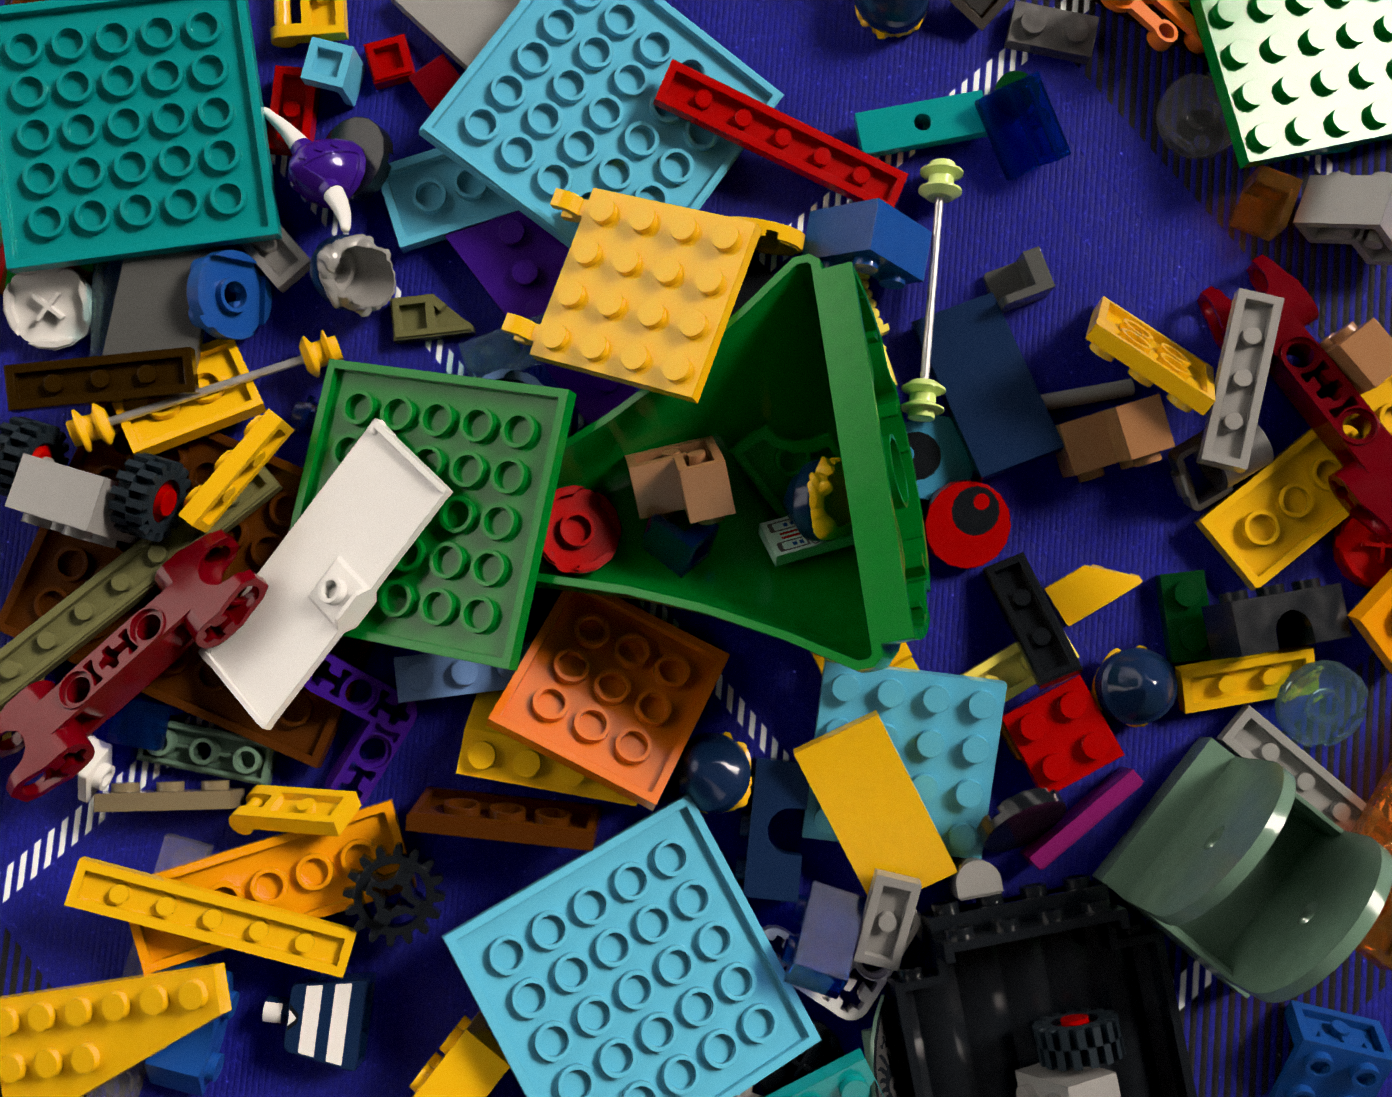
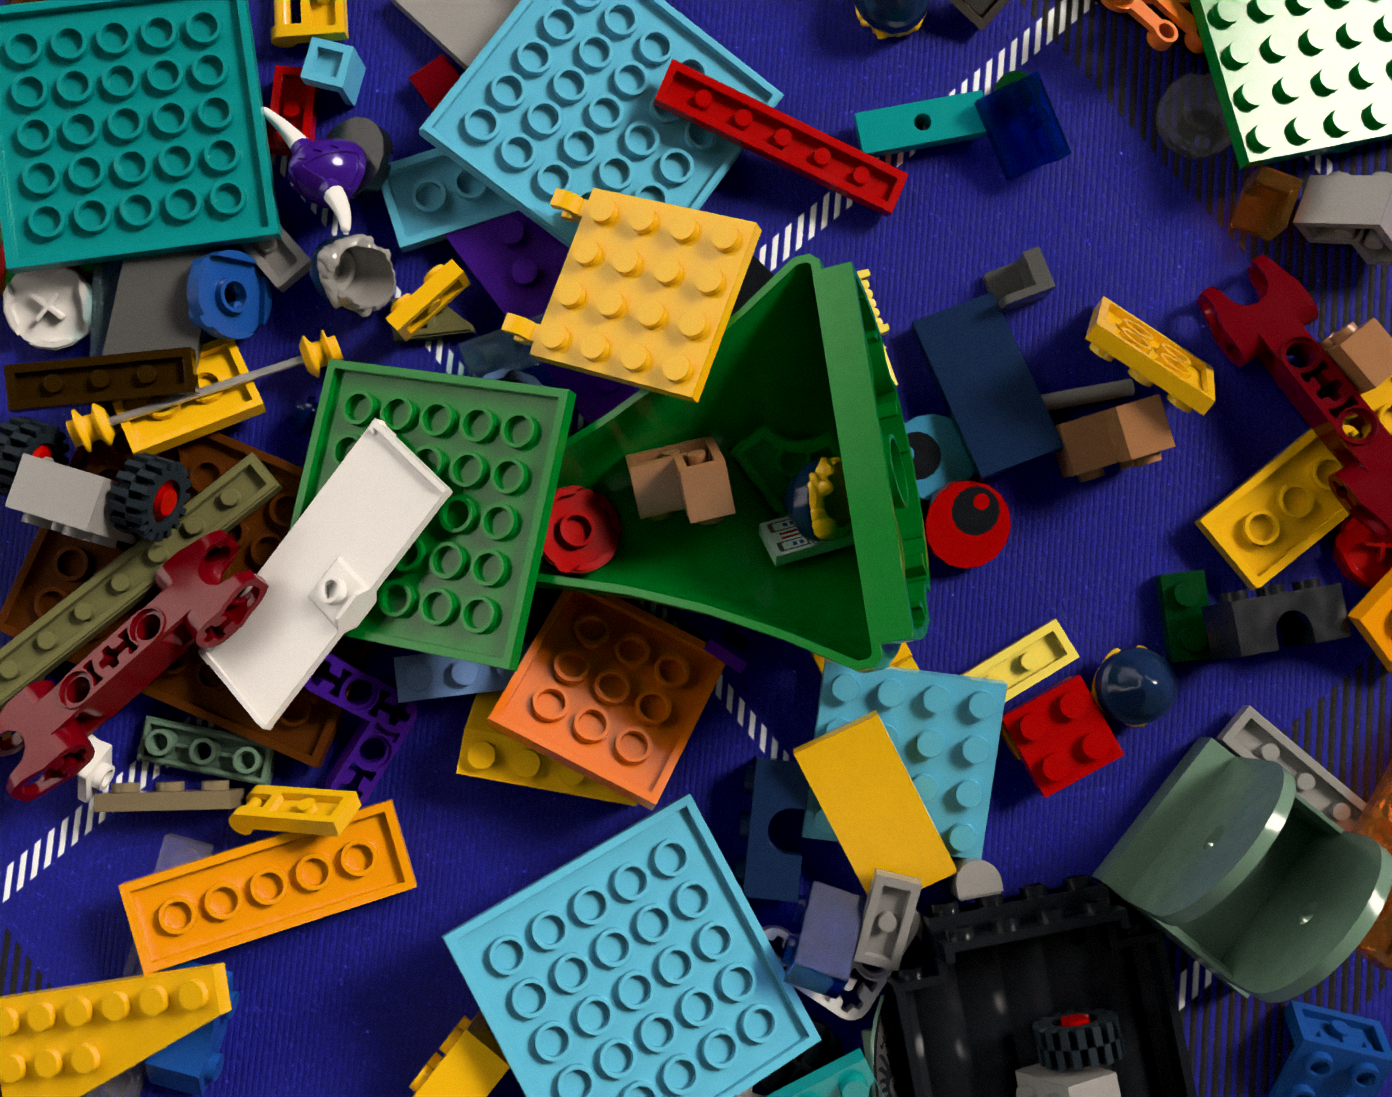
yellow plate [64,856,357,978] -> none
clear blue panel [106,697,182,751] -> none
yellow plate [178,408,294,534] -> none
dark blue torso [262,972,377,1071] -> none
black gear [343,842,446,947] -> none
red tile [363,34,416,90] -> none
reddish brown tile [405,786,603,851] -> none
panel [640,513,720,578] -> none
dark blue hair [674,732,752,814] -> none
yellow tile [729,216,805,256] -> none
blue brick [802,198,932,290] -> none
yellowish green axle [901,158,964,422] -> none
black tile [977,787,1066,852] -> none
black tile [982,552,1083,690] -> none
flat silver plate [1004,0,1099,64] -> none
magenta tile [1019,766,1144,870] -> none
yellow slope [1045,564,1143,627] -> none
flat silver piece [1168,424,1274,511] -> none
yellow plate [1175,644,1318,714] -> none
light grey plate [1196,288,1285,474] -> none
clear light blue tile [1275,660,1368,747] -> none
none -> yellow plate [385,259,471,342]
none -> dark purple tile [703,620,765,674]

